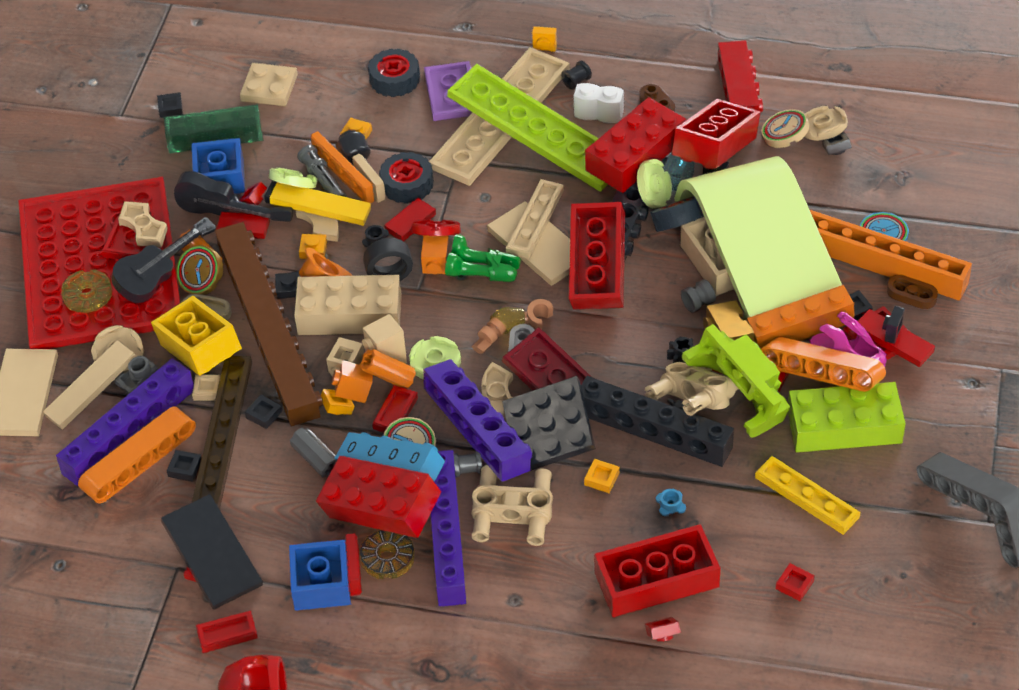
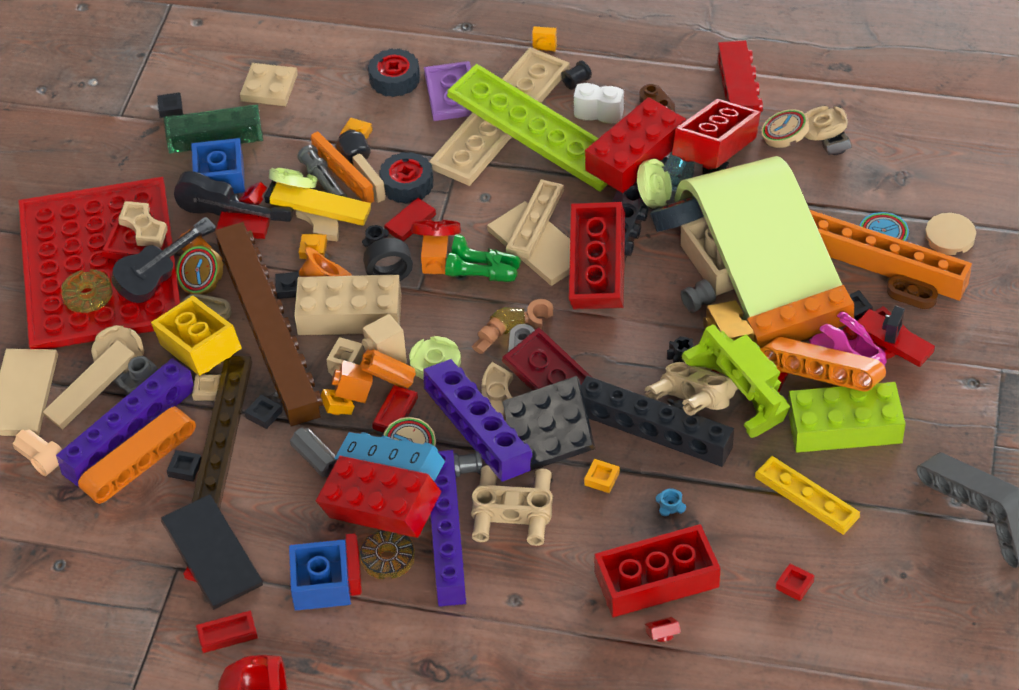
none -> light nougat piece [12,430,62,476]
none -> tan tile [925,213,976,255]

